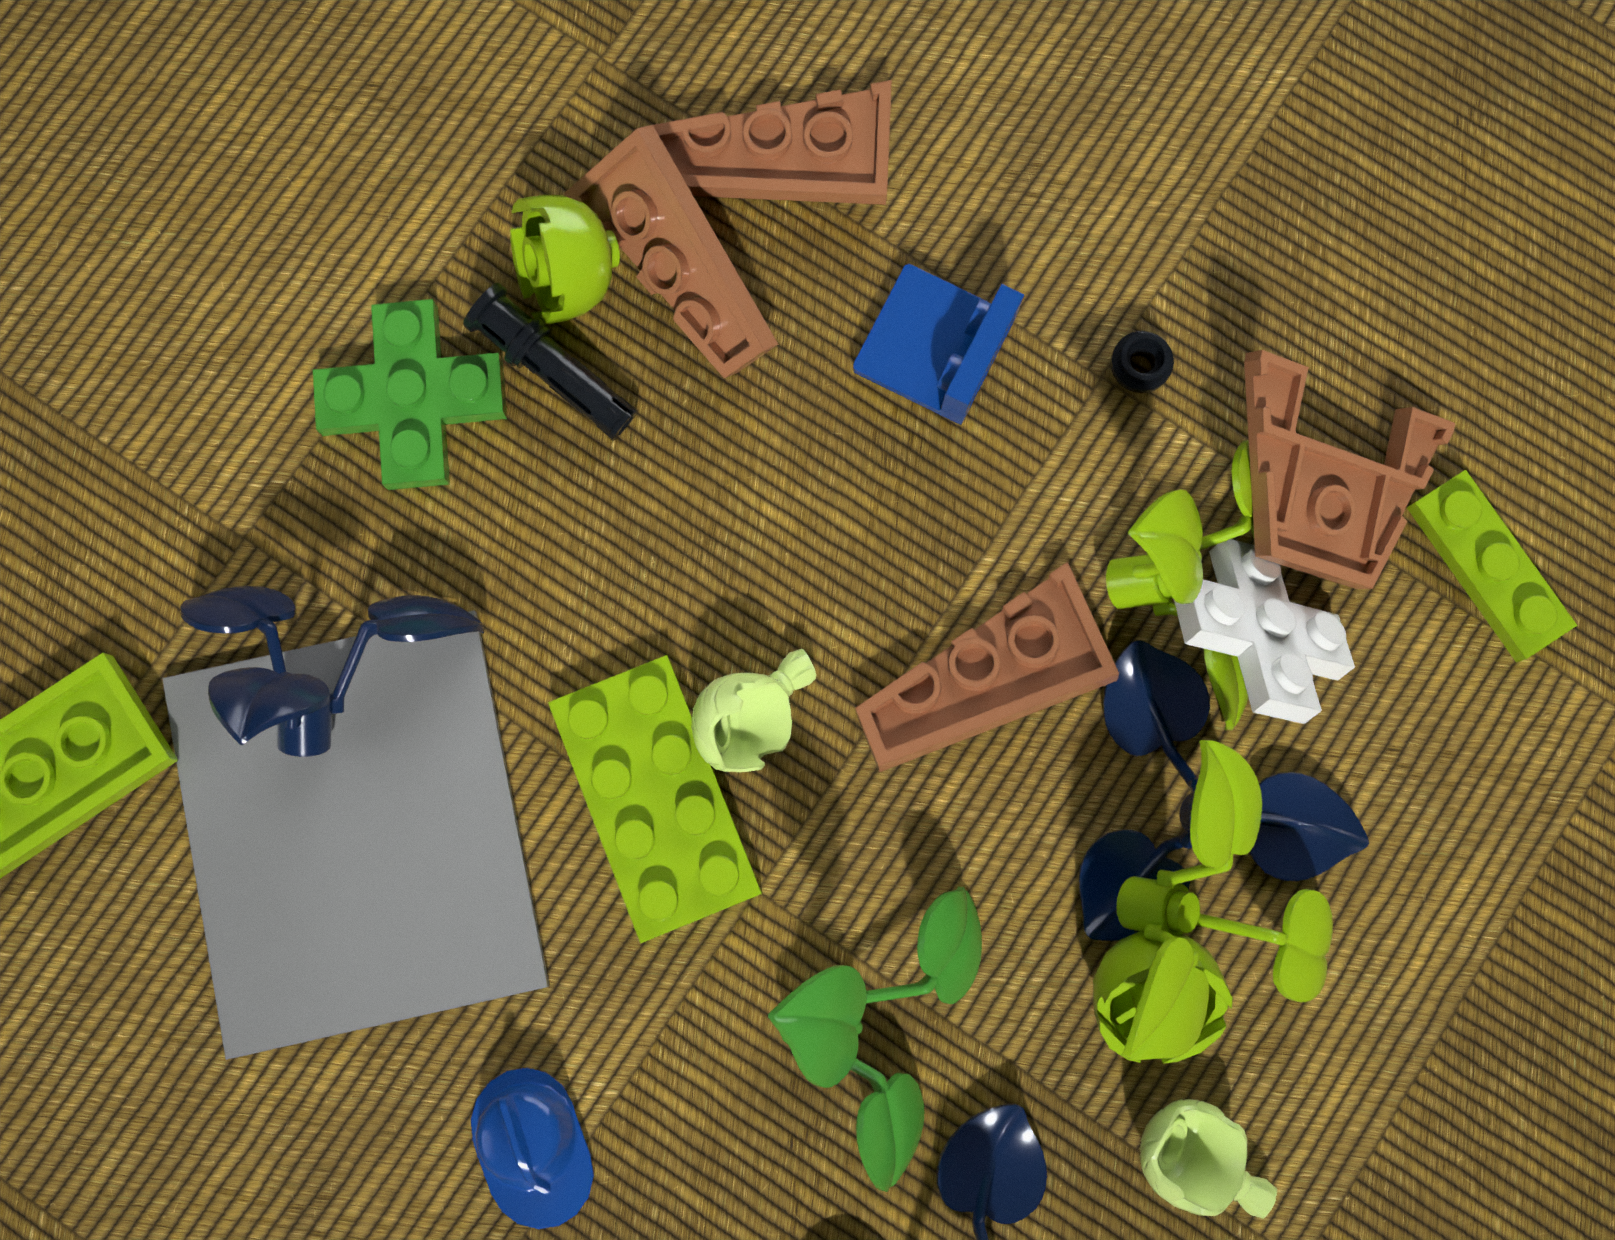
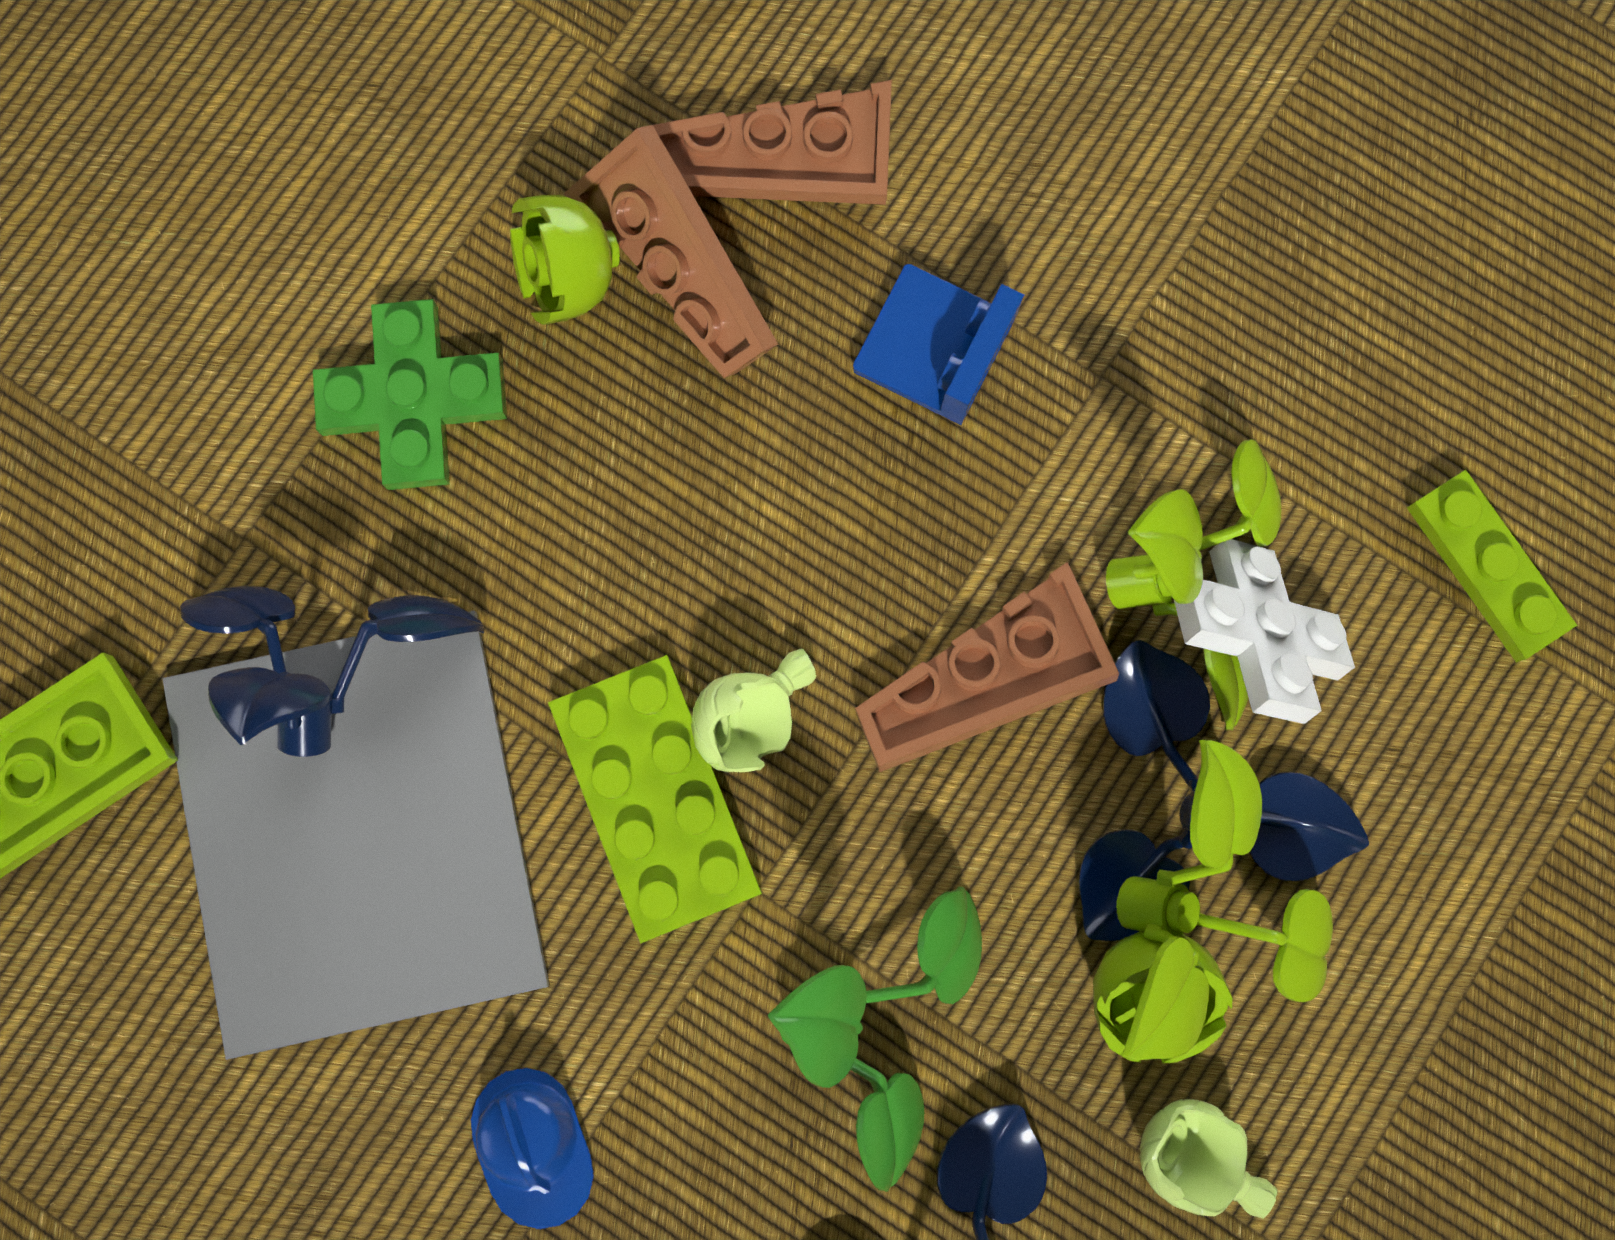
black pin [463,283,638,441] -> none
black plate [1110,331,1174,393] -> none
nougat wing [1244,350,1456,589] -> none

